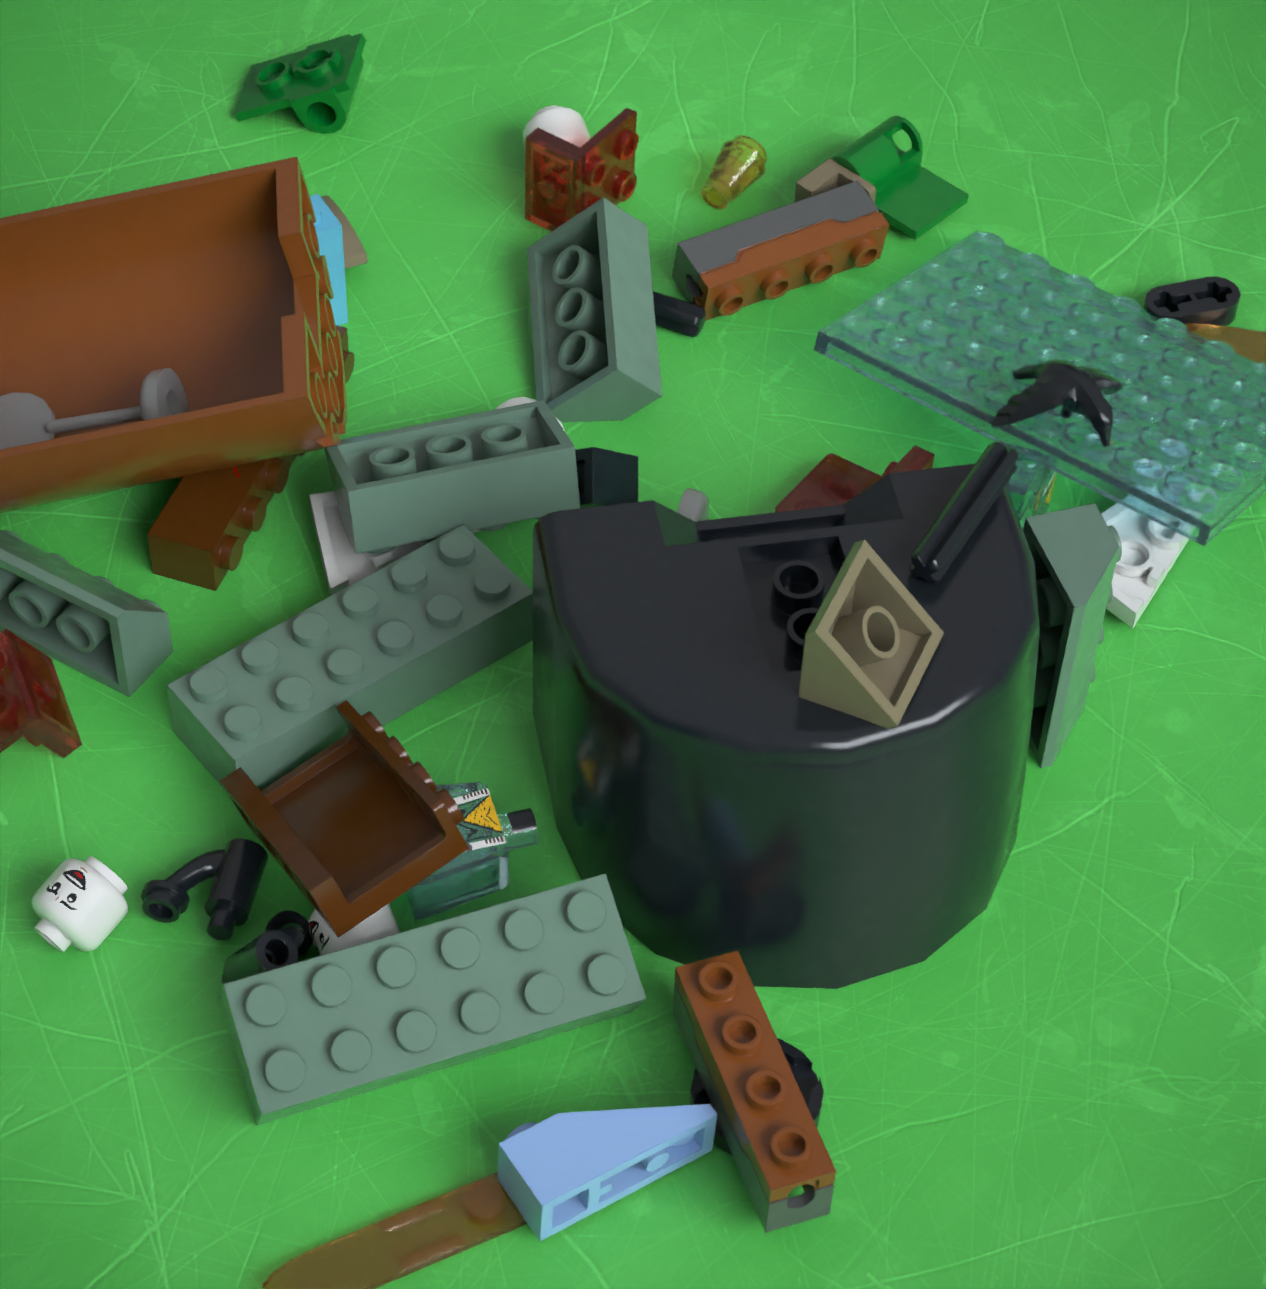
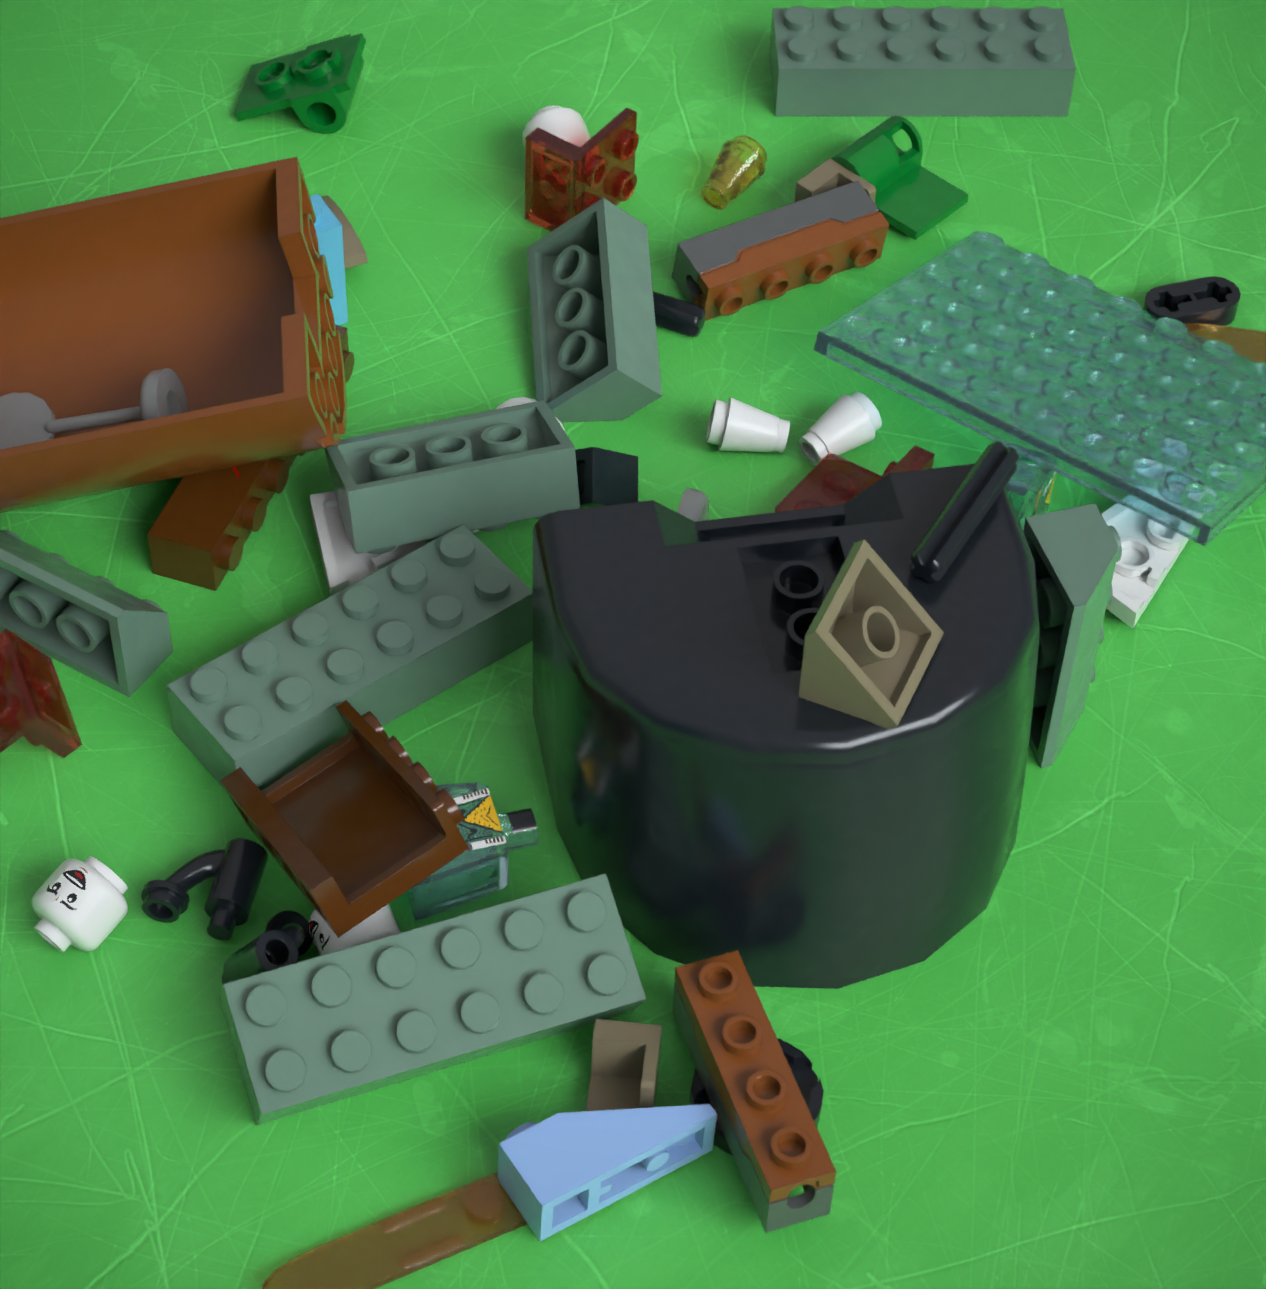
black animal [991,360,1123,447] -> none
none -> dark tan panel [586,1019,662,1111]
none -> white cone [706,397,790,453]
none -> sand green brick [769,6,1076,116]
none -> white cone [798,392,882,466]

